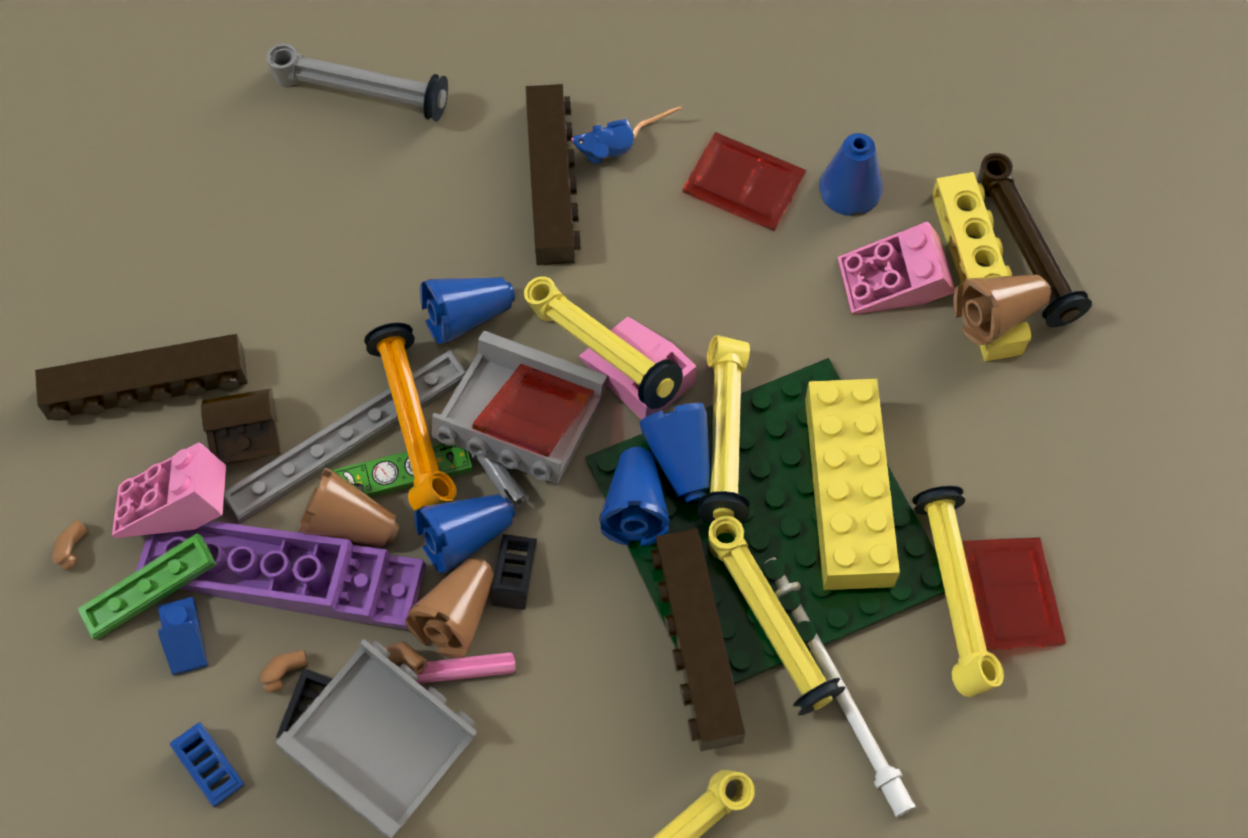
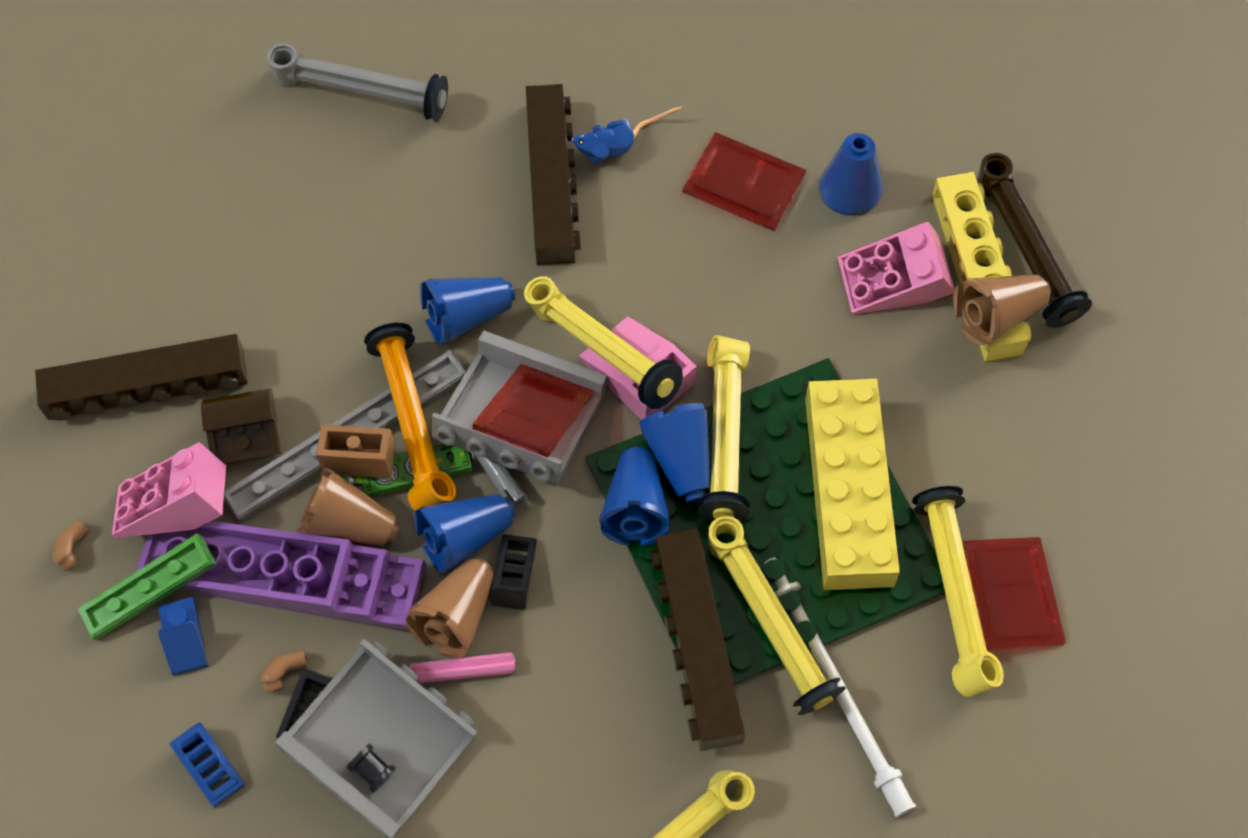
medium nougat arm [385,642,427,674] -> none
none -> medium nougat brick [316,424,396,479]
none -> black bush [347,743,396,793]

